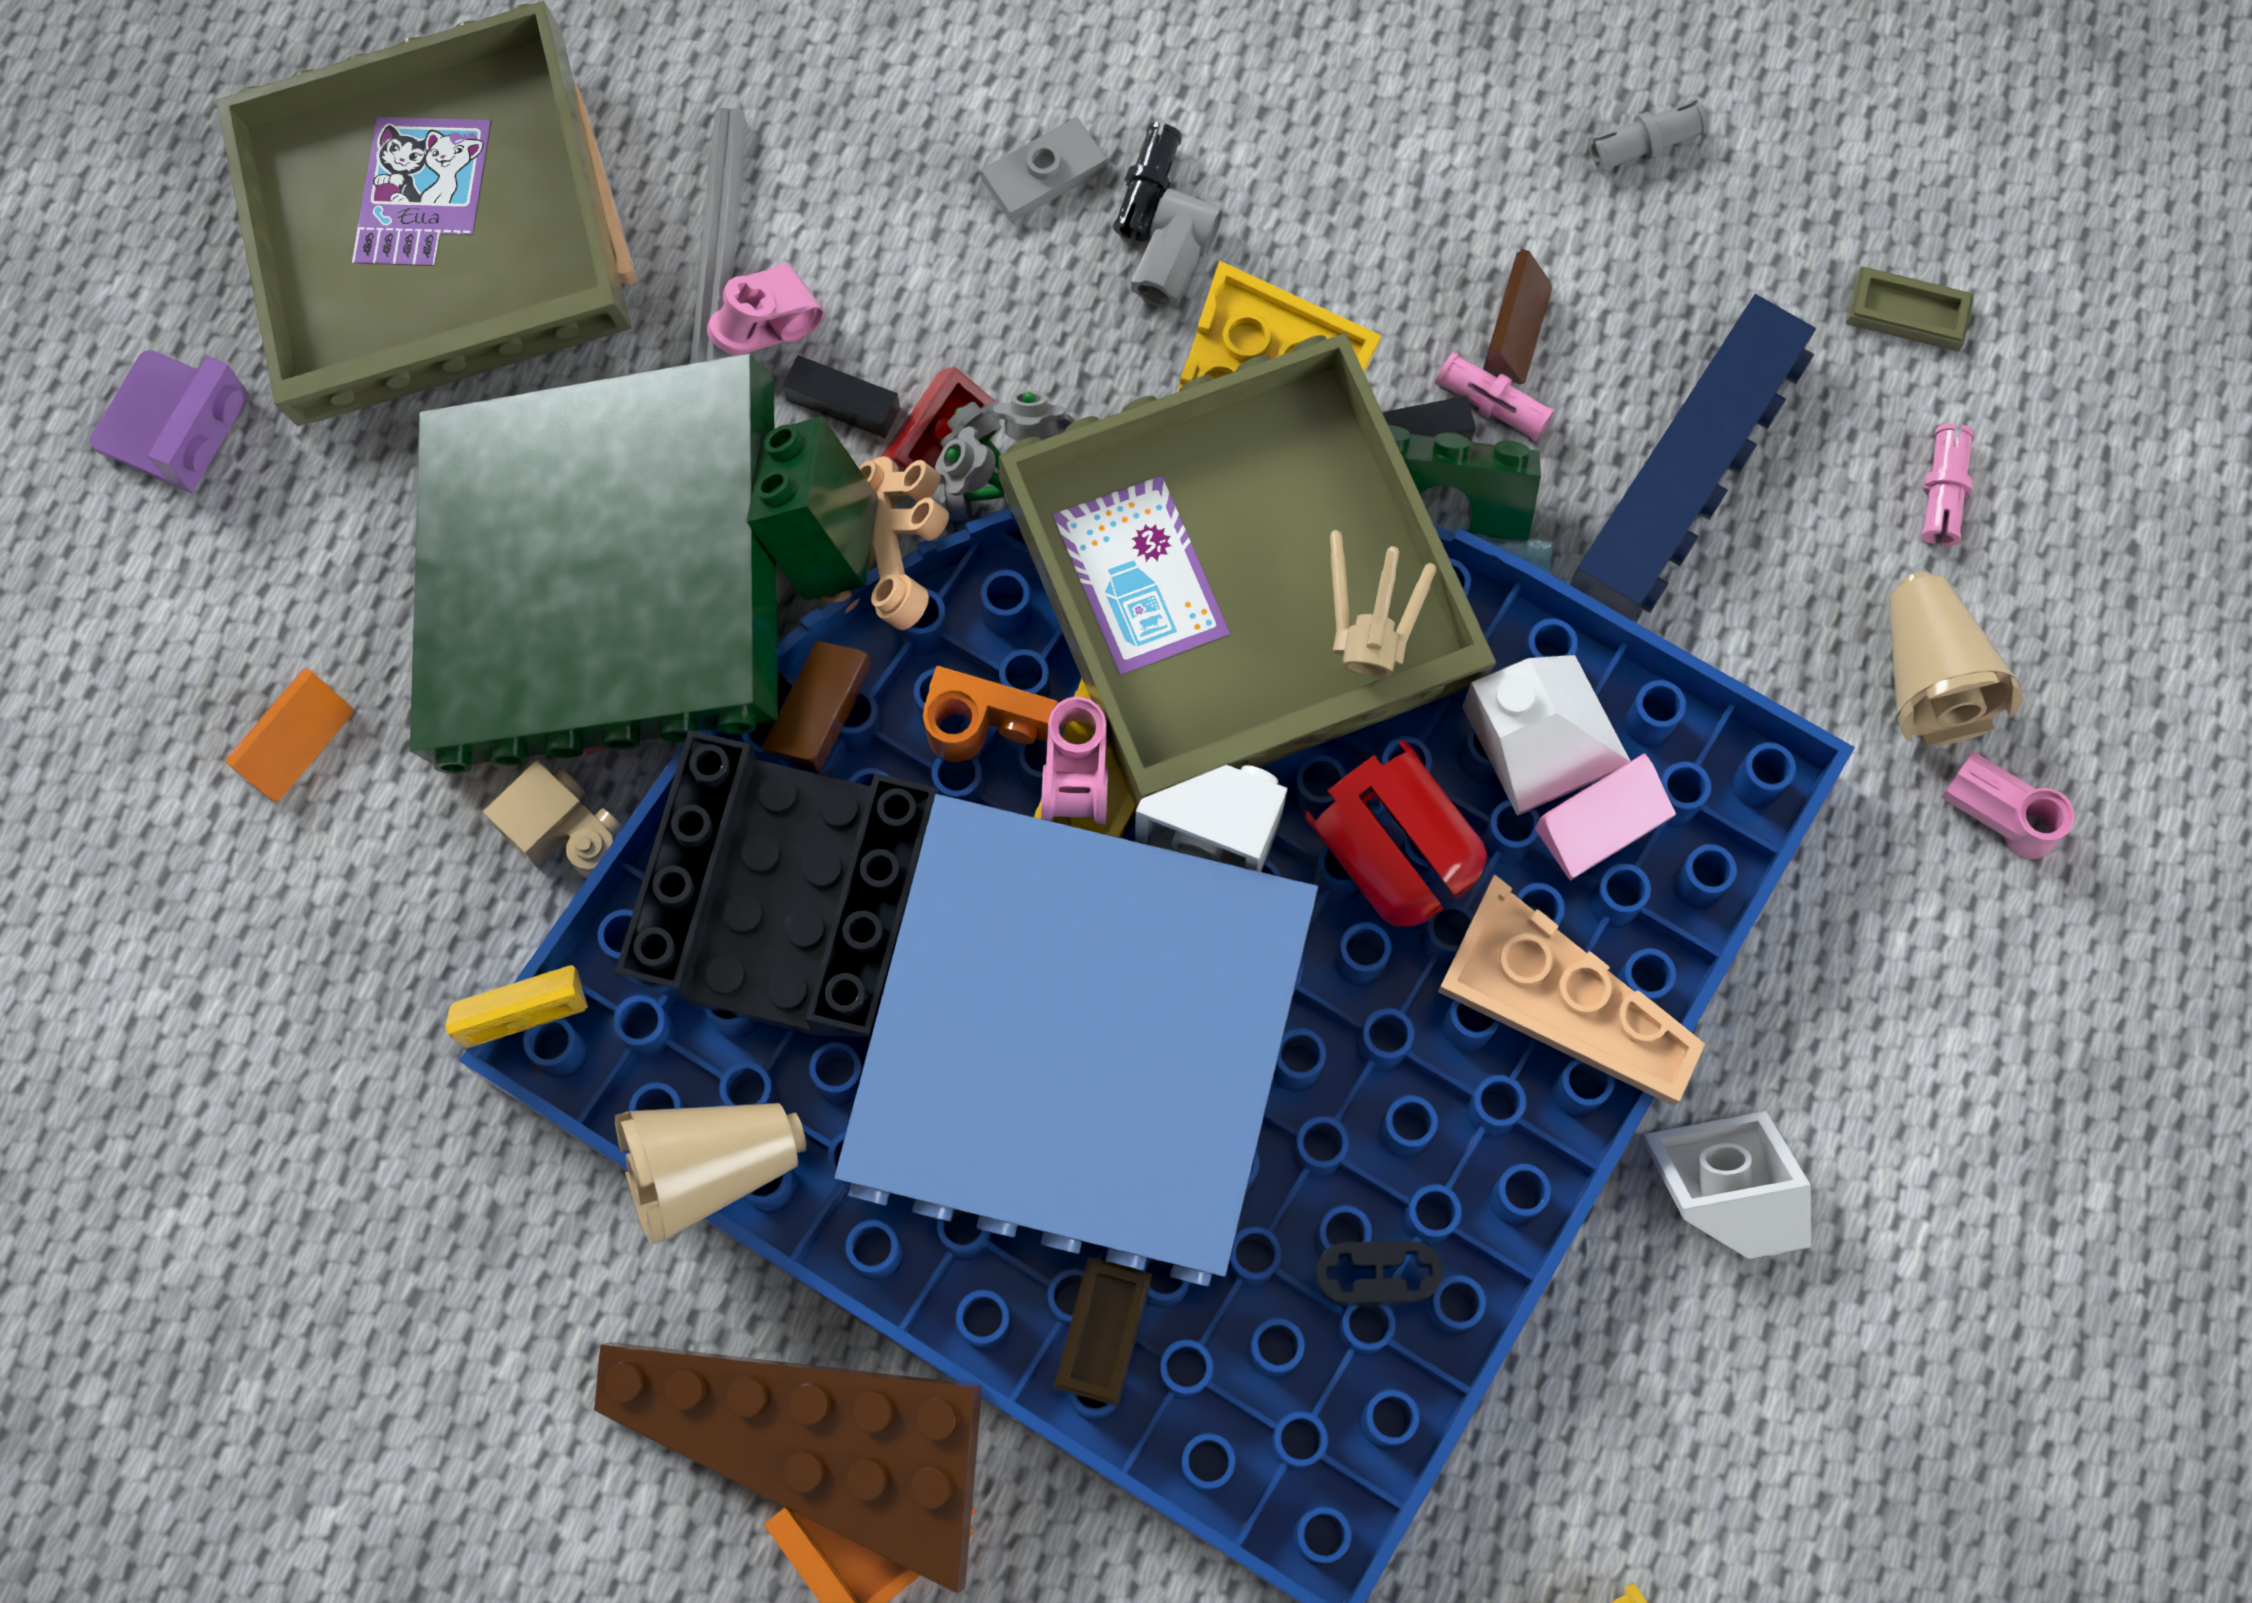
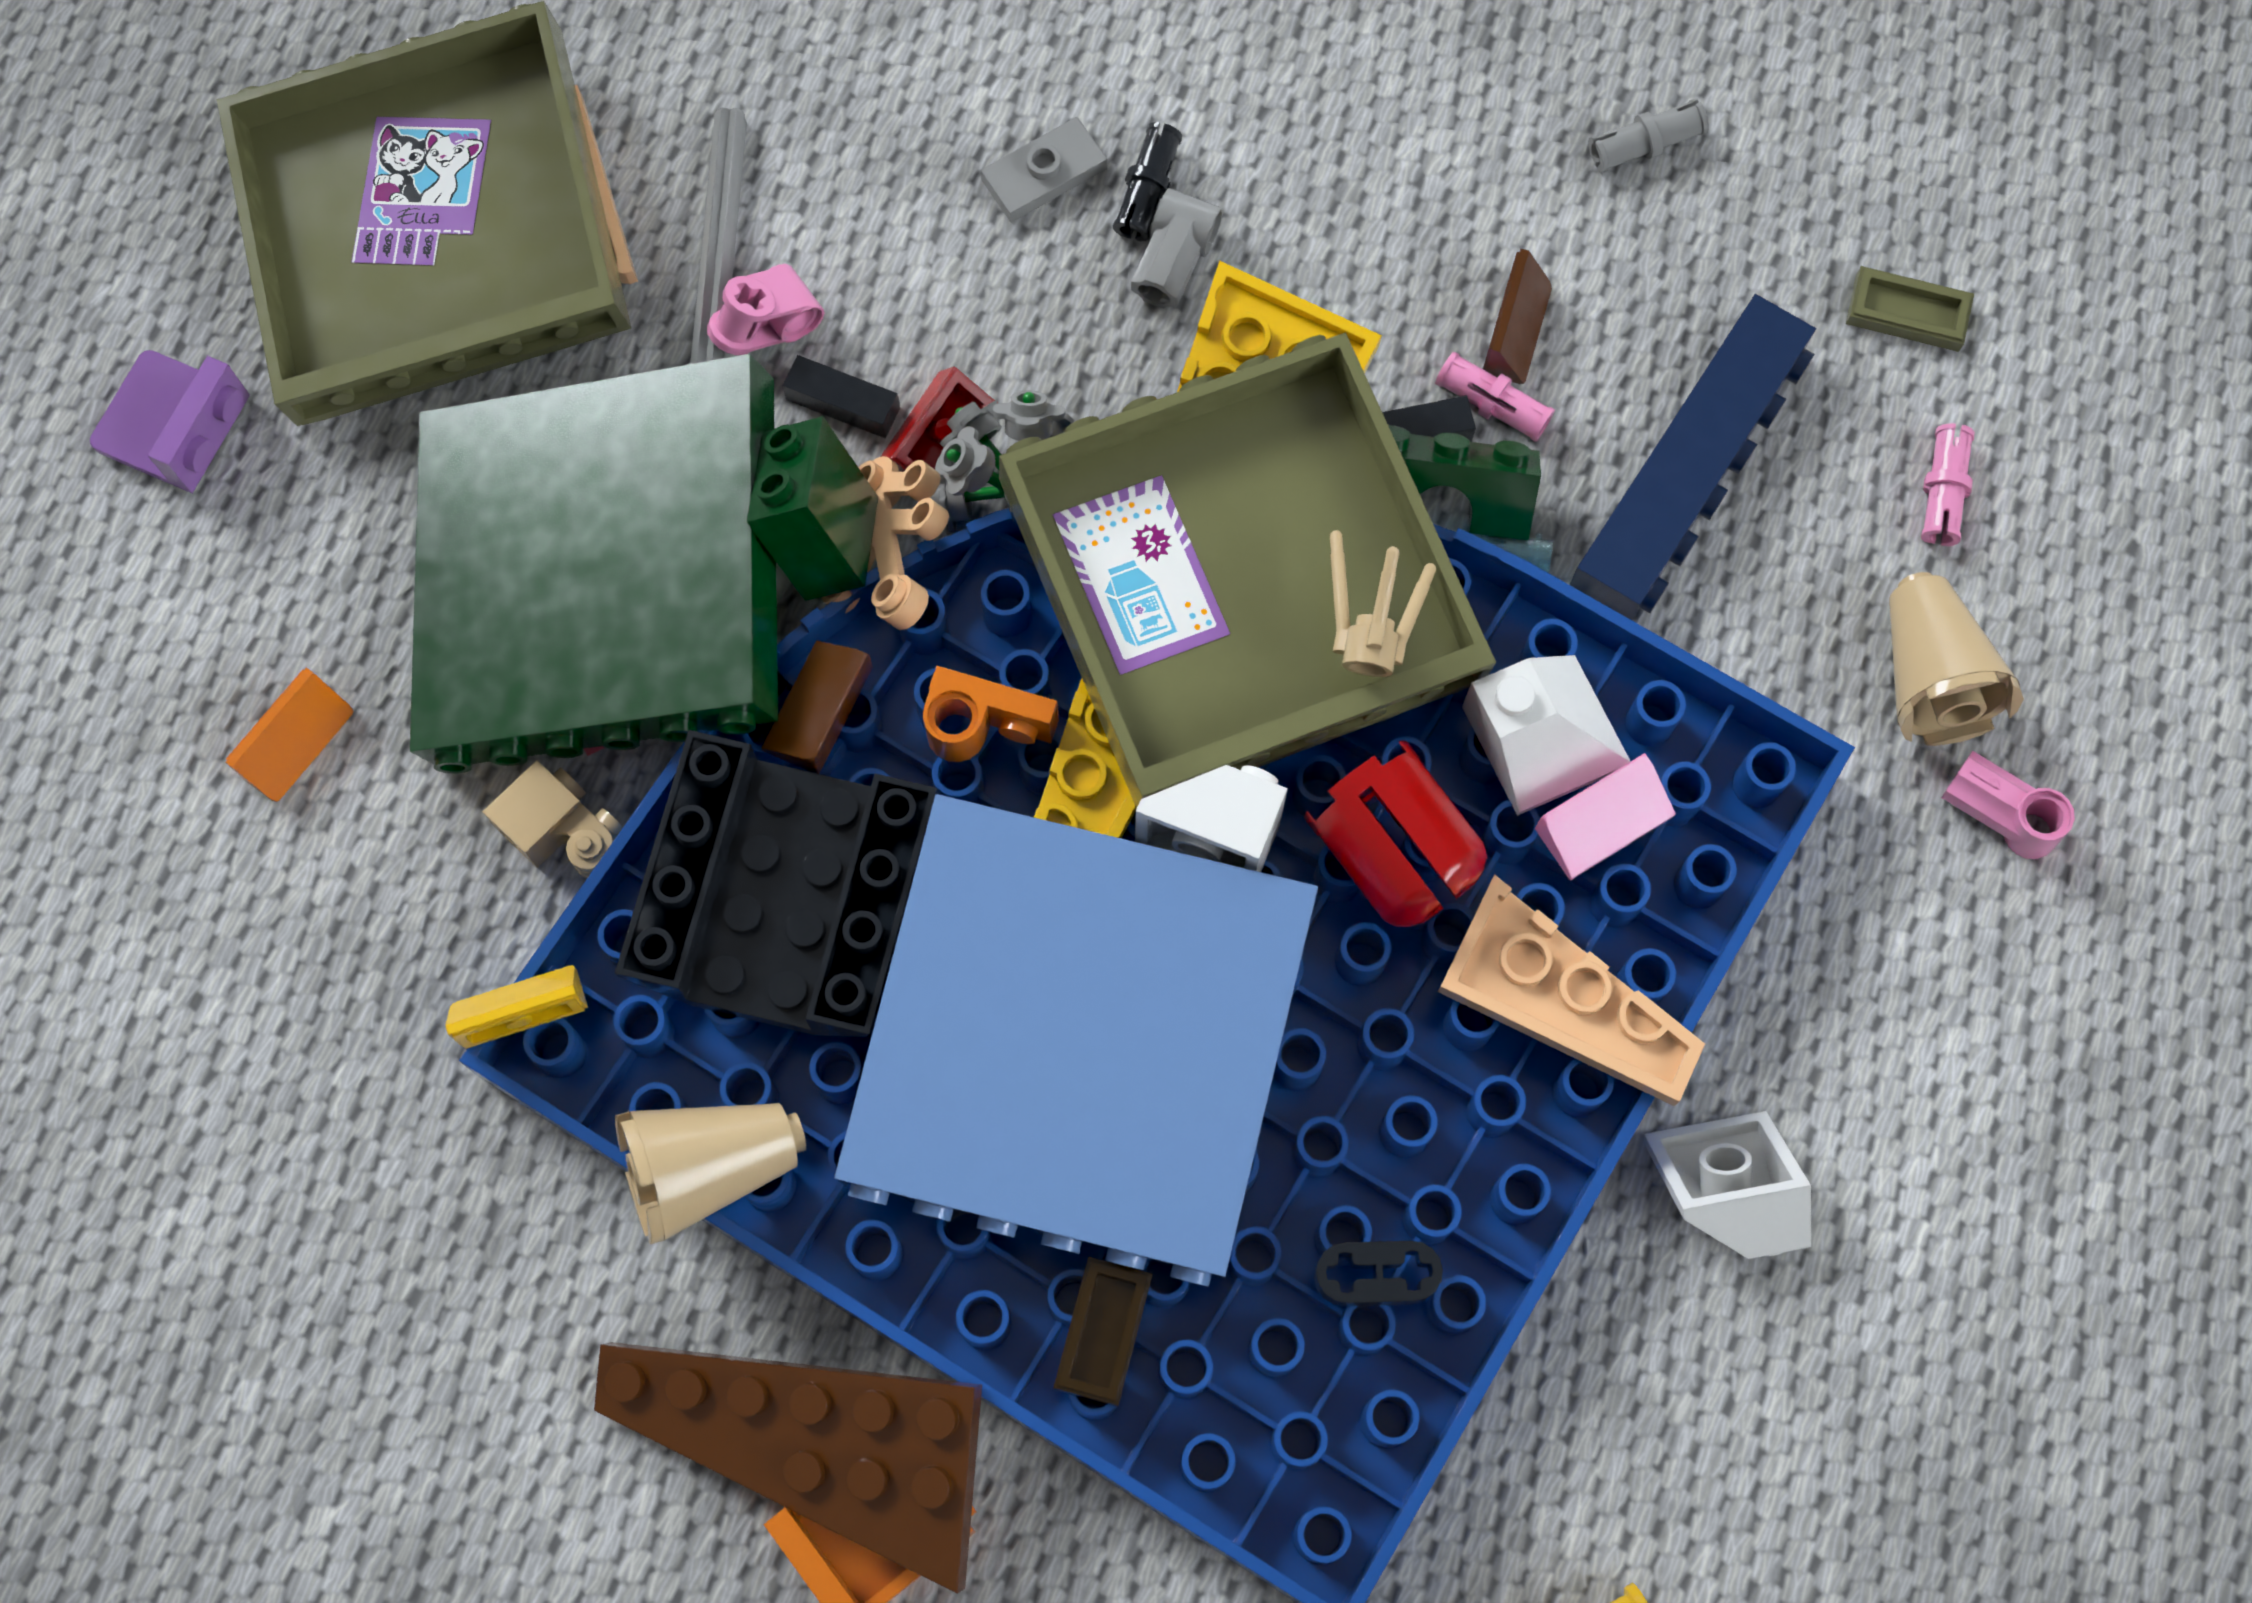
bright pink piece [1041,696,1108,825] -> none

